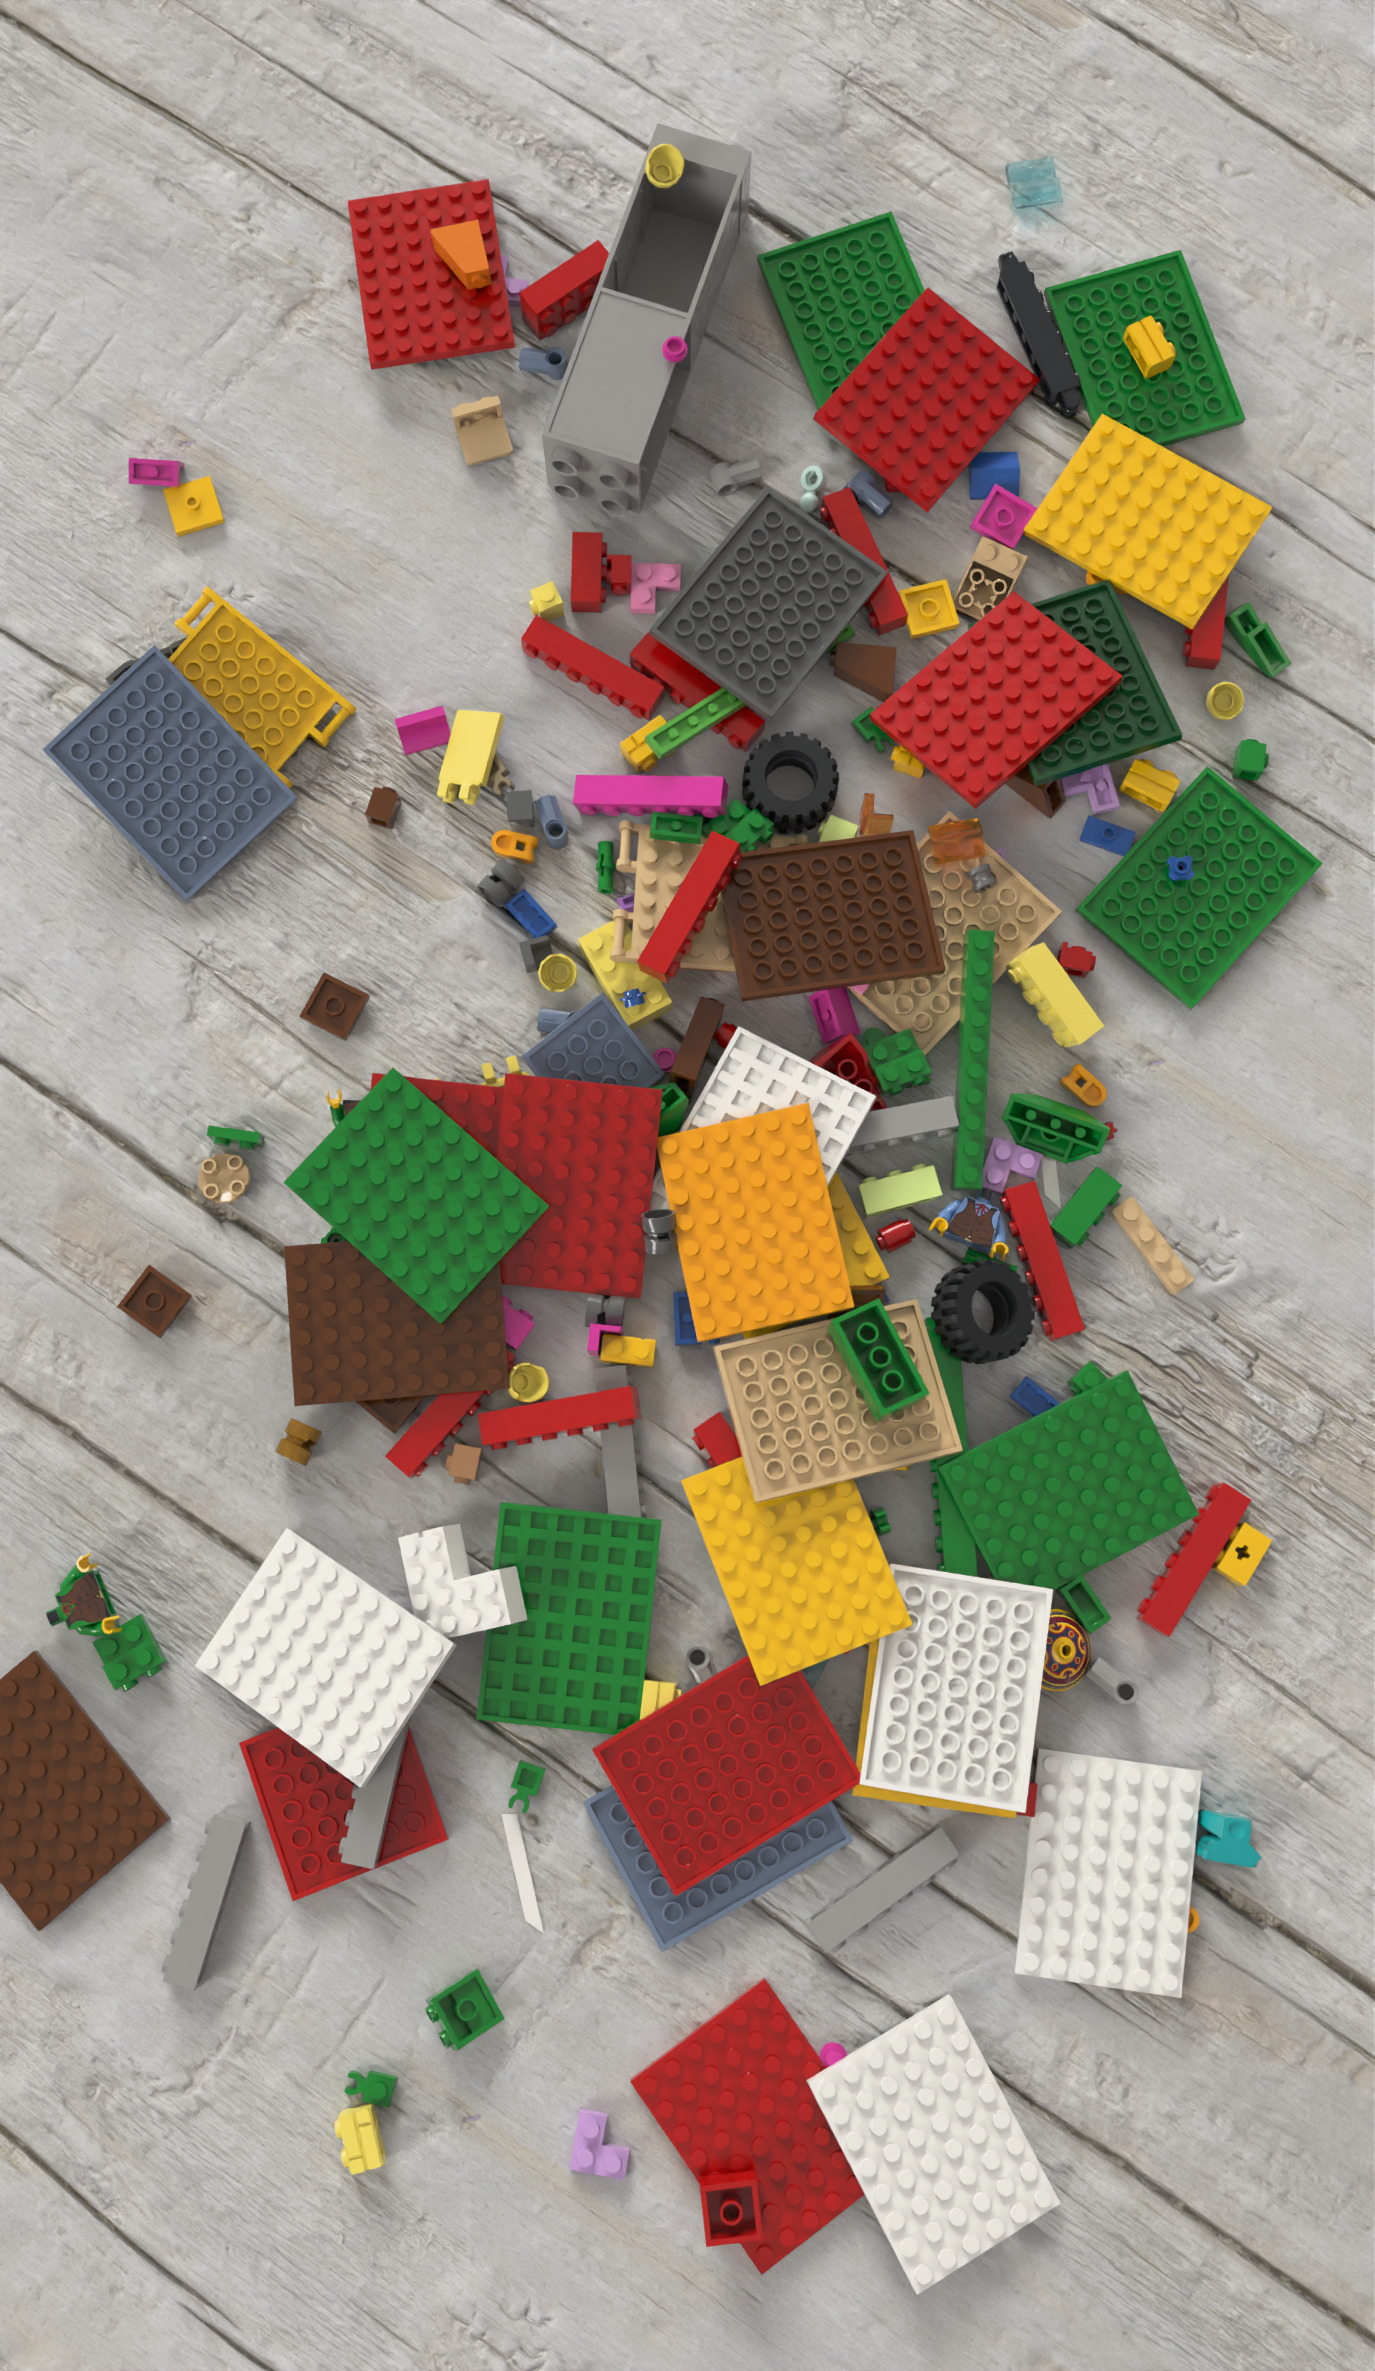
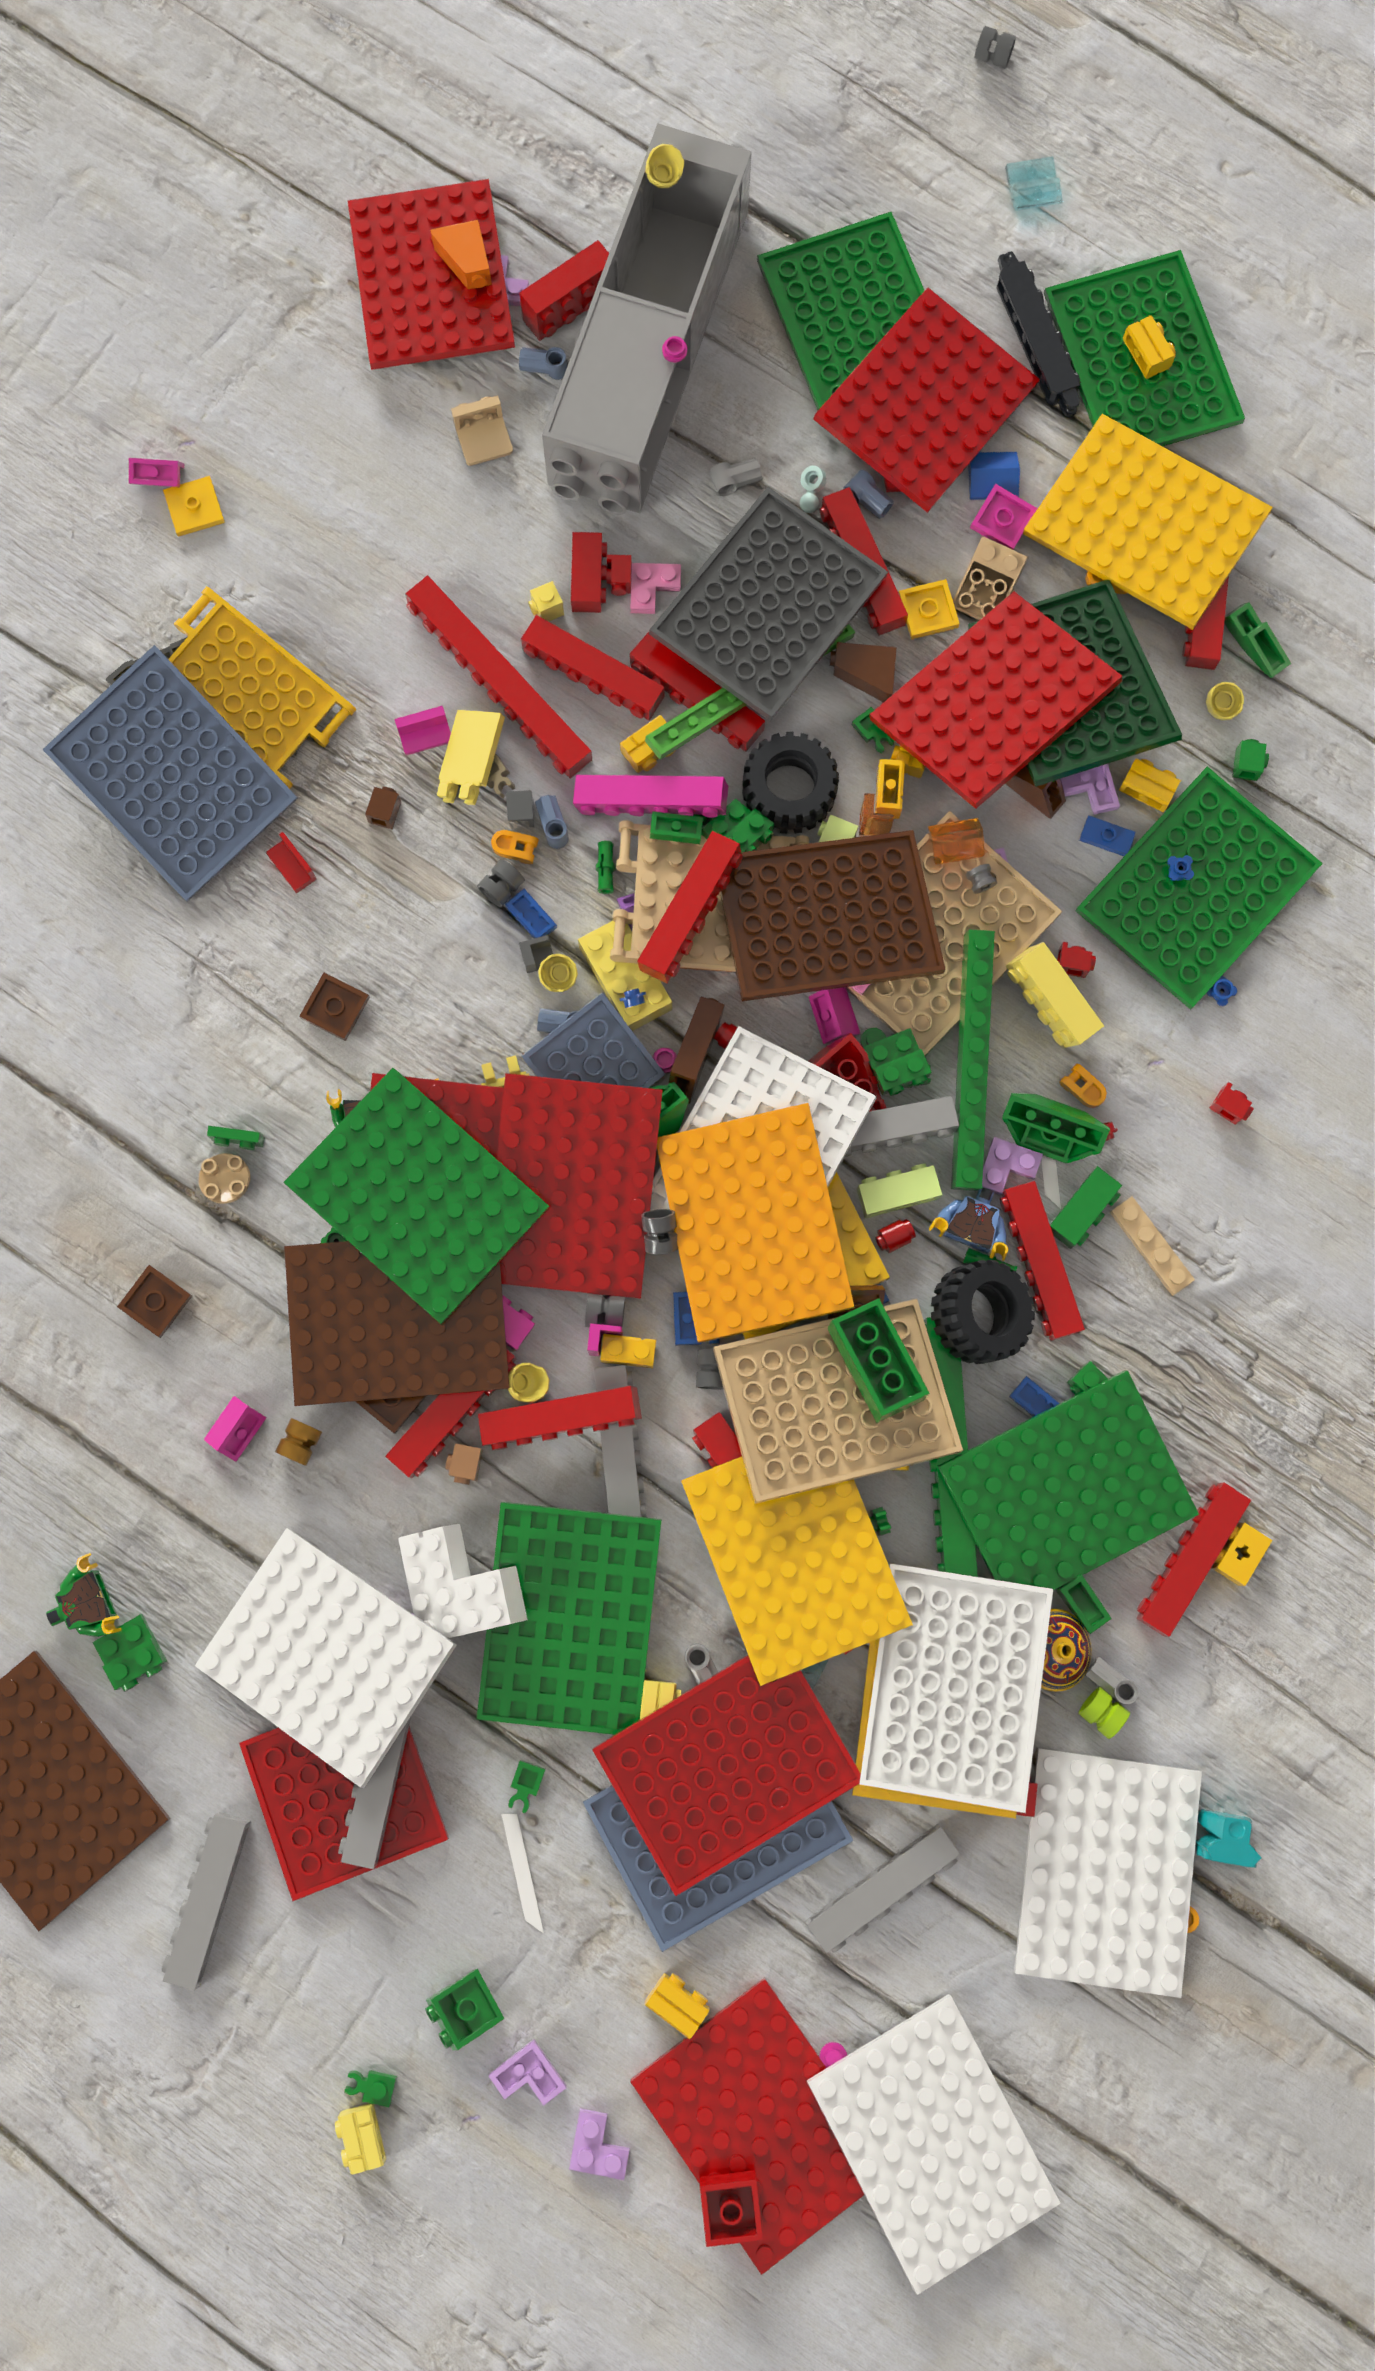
none -> dark pink panel [204,1396,267,1462]
none -> red panel [266,832,317,894]
none -> red brick [405,575,592,779]
none -> lavender plate [488,2039,567,2106]
none -> yellow brick [645,1973,709,2039]
none -> dark grey wheel [696,1349,724,1390]
none -> yellow brick [874,759,905,819]
none -> dark grey wheel [974,26,1016,69]
none -> lime wheel [1078,1687,1130,1739]
none -> blue plate [1207,976,1237,1006]
none -> red brick [1209,1082,1254,1125]

